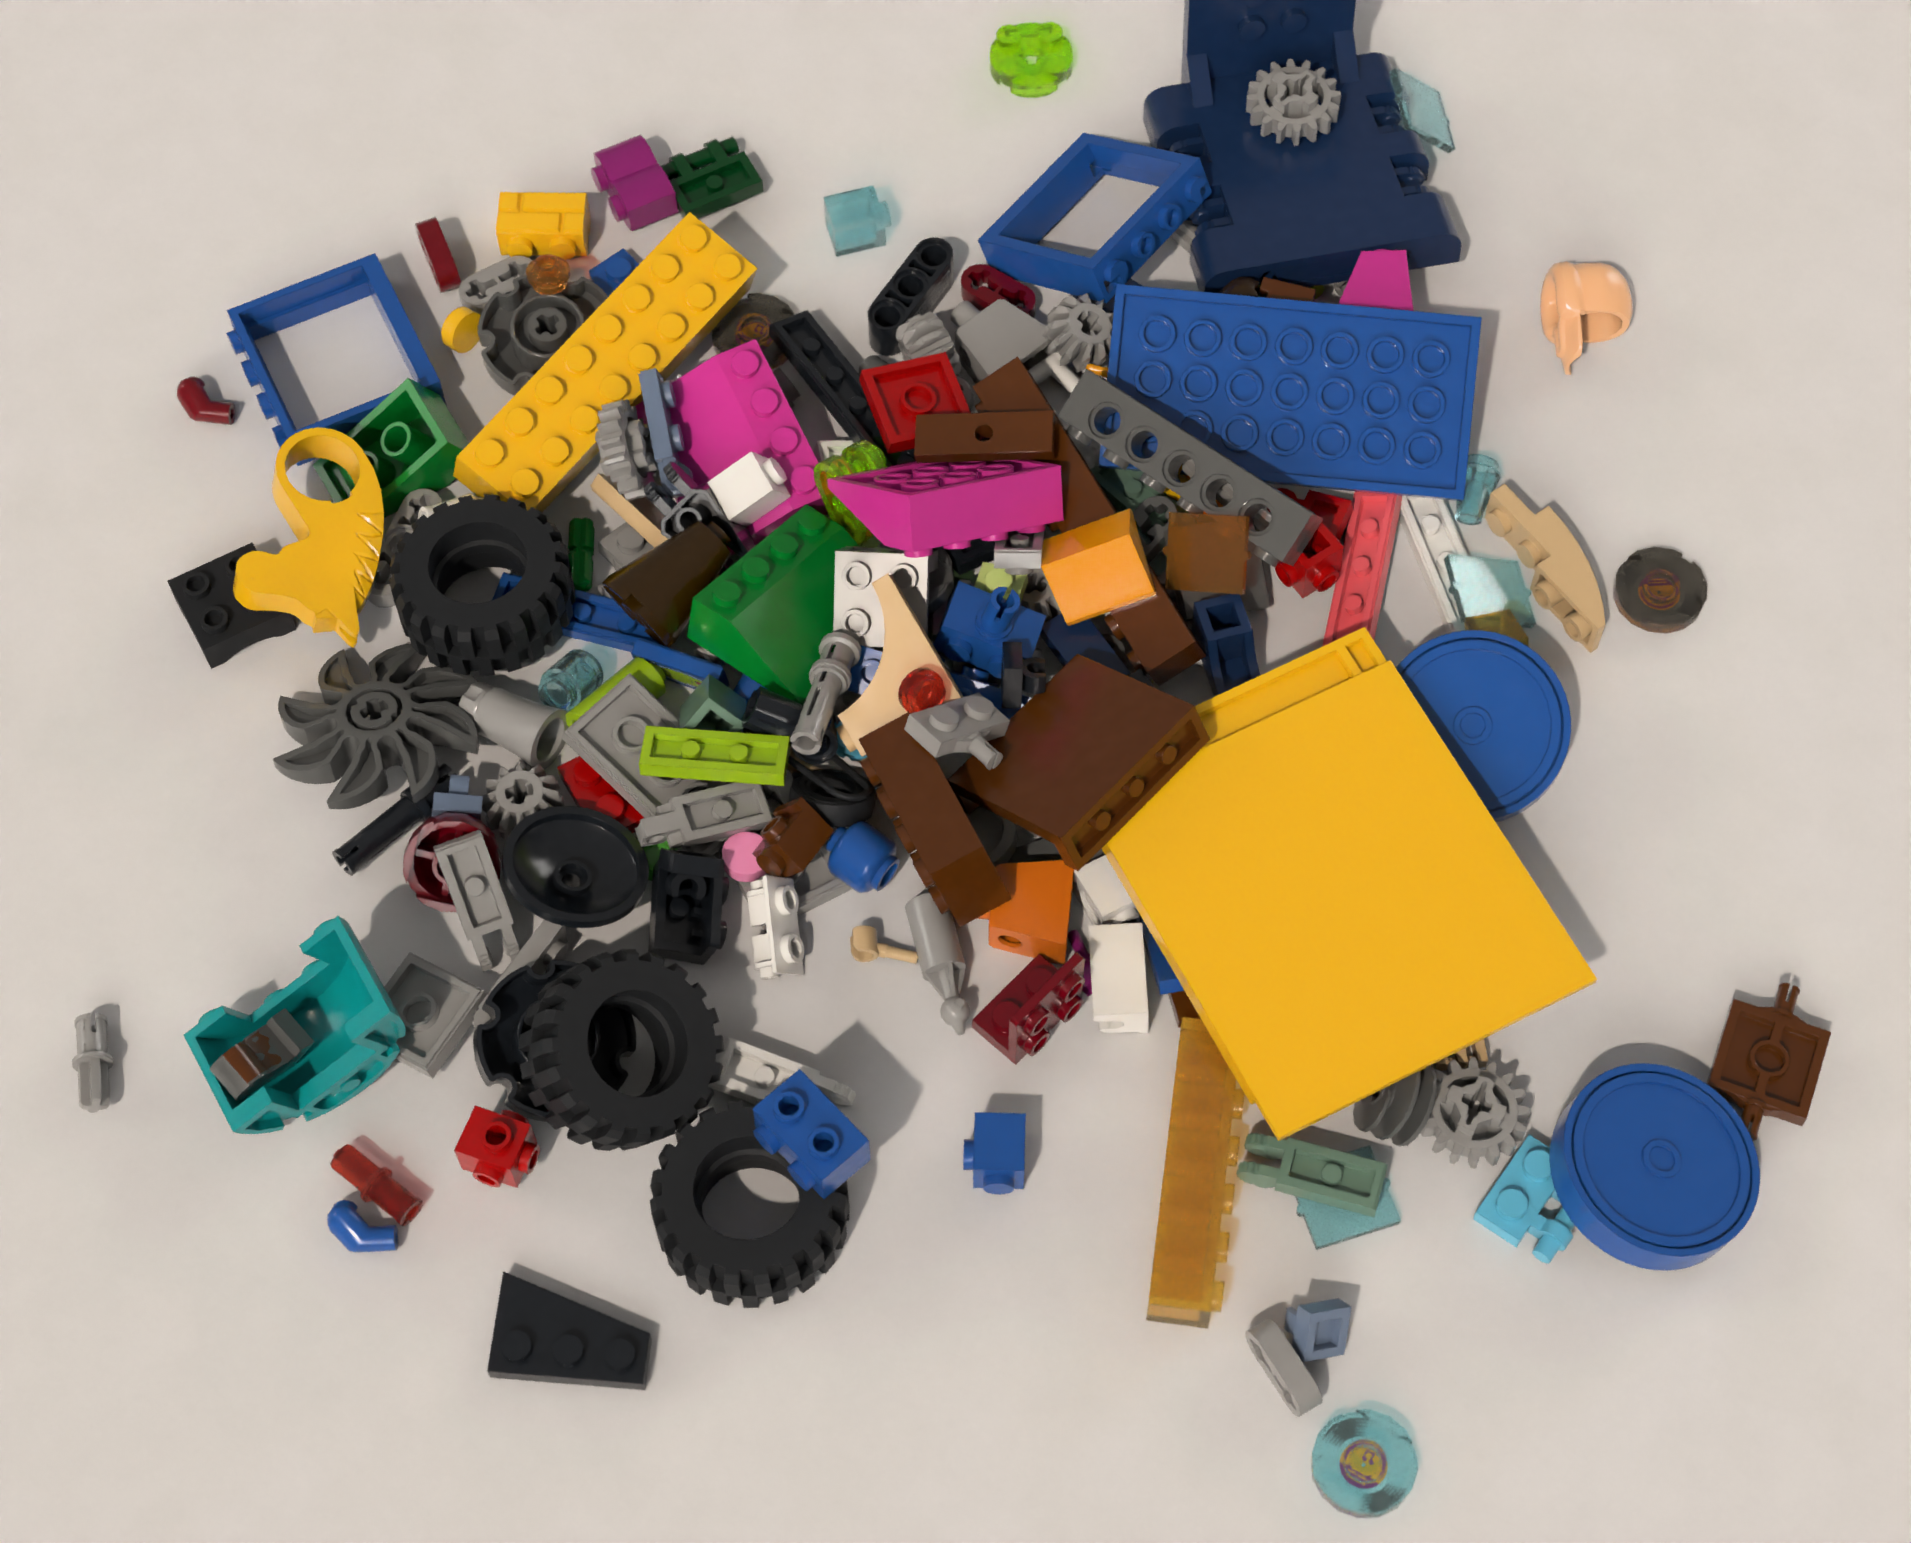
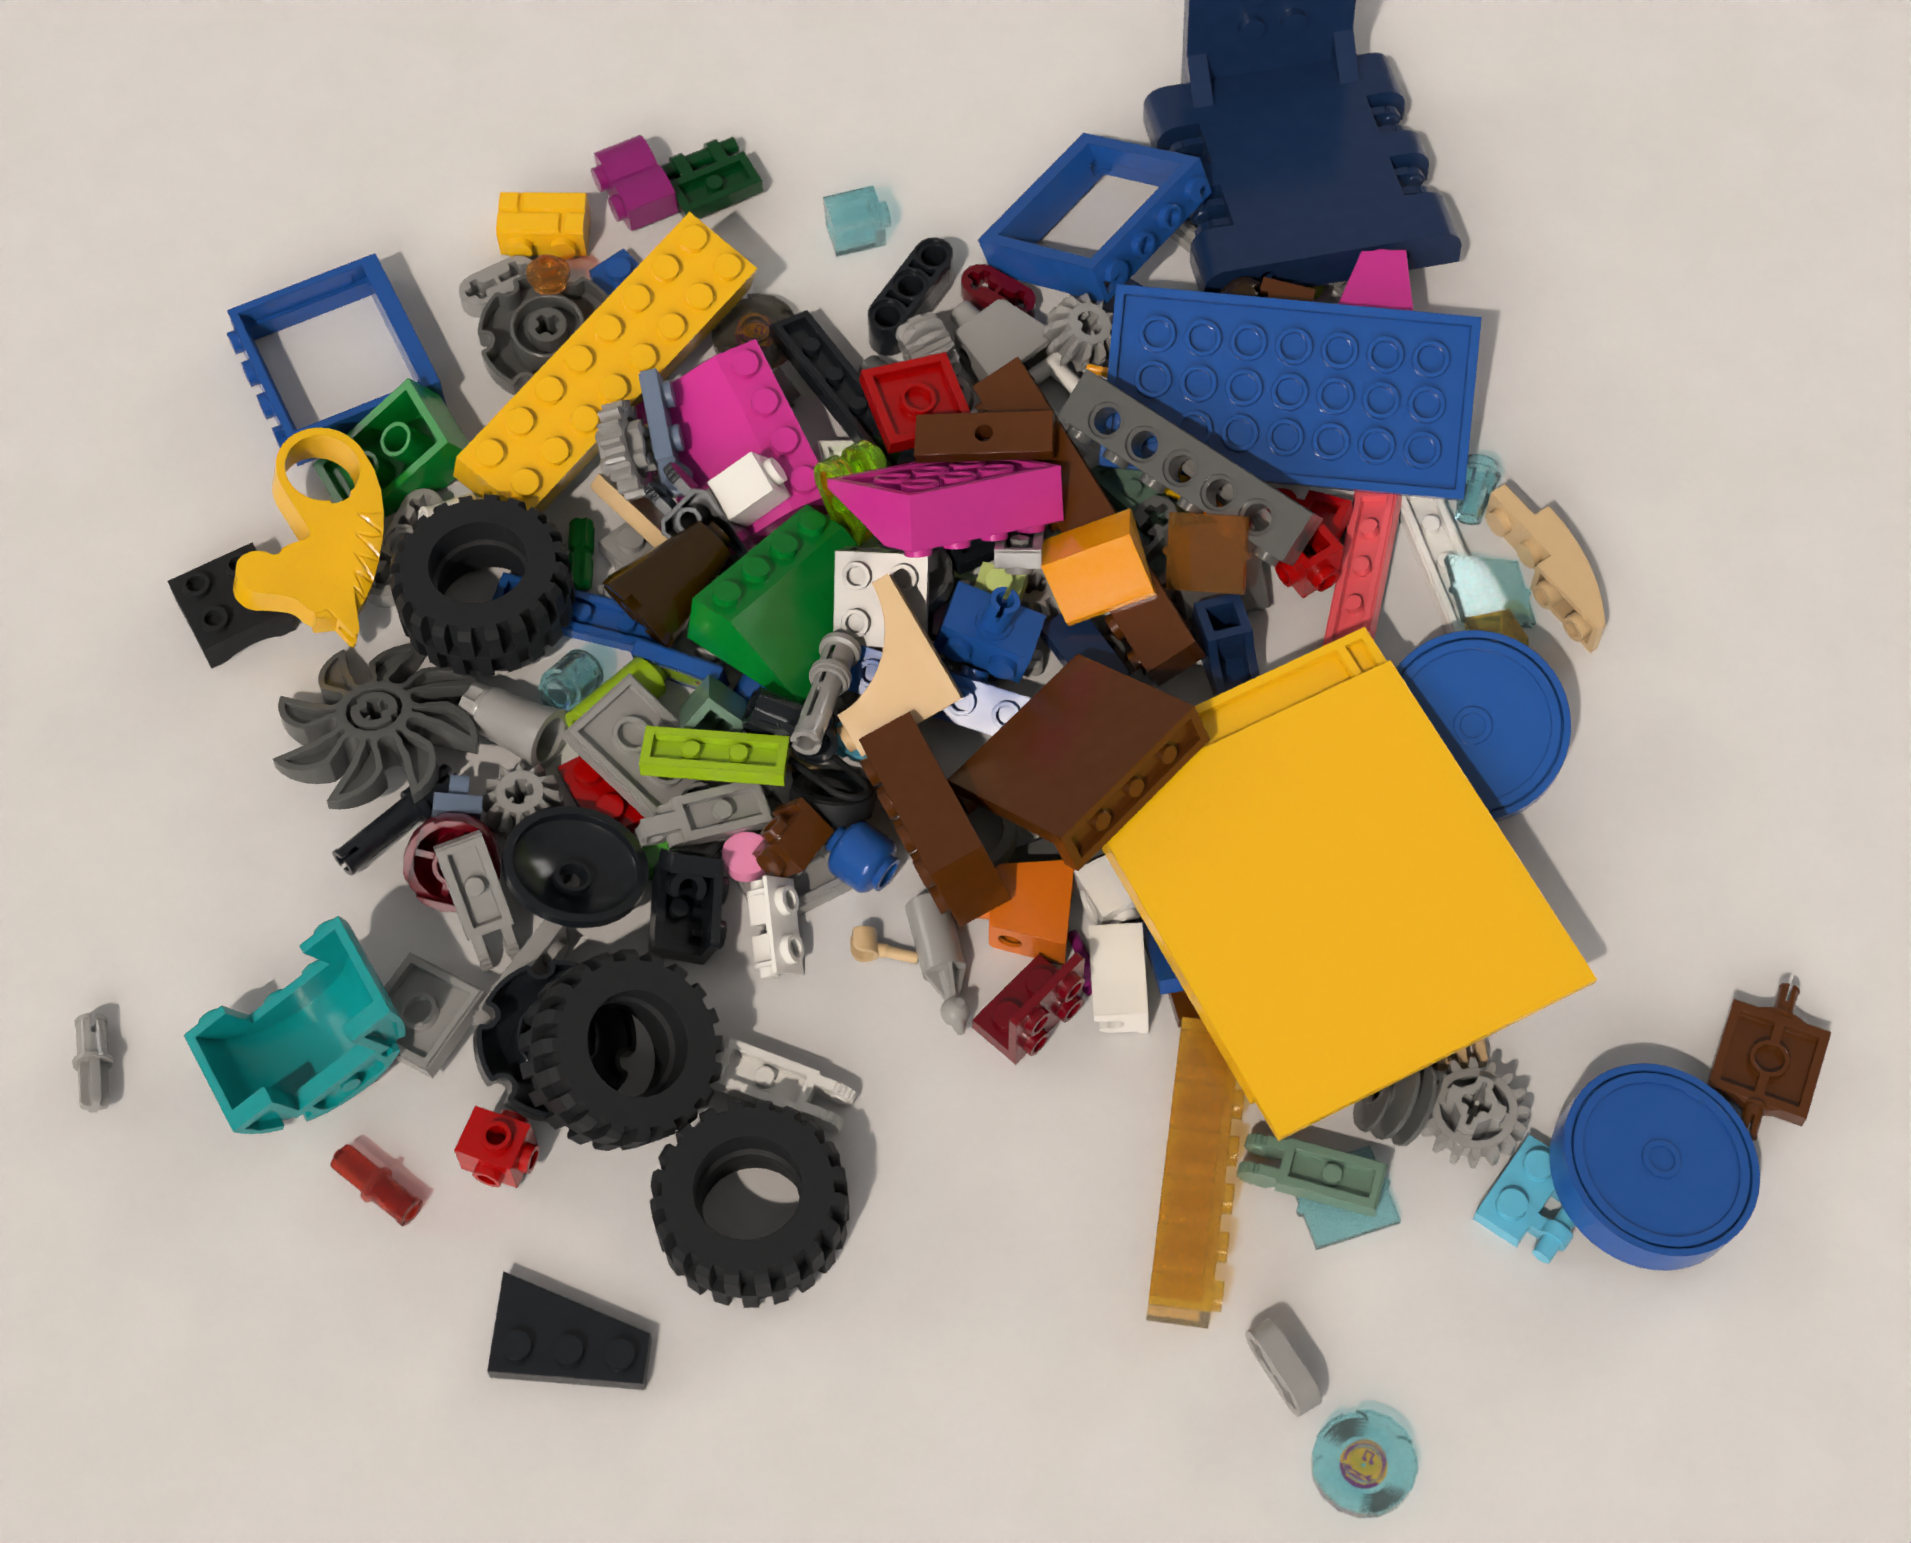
dark red arm [177,376,236,425] -> none
dark grey leg [209,1008,314,1101] -> none
blue arm [327,1200,399,1252] -> none
dark red beam [415,217,461,293] -> none
yellow tile [441,306,481,353] -> none
blue brick [752,1069,871,1199] -> none
clear red plate [898,667,946,713] -> none
light grey plate [904,692,1010,770] -> none
blue brick [963,1112,1026,1195] -> none
clear neon green plate [990,22,1073,98] -> none
black tile [1001,642,1046,709] -> none
light grey gear [1246,59,1341,146] -> none
sand blue tile [1284,1298,1352,1362] -> none
clear light blue piece [1389,68,1455,153] -> none
light nougat piece [1540,262,1632,375] -> none
clear smoke tile [1613,547,1707,634] -> none

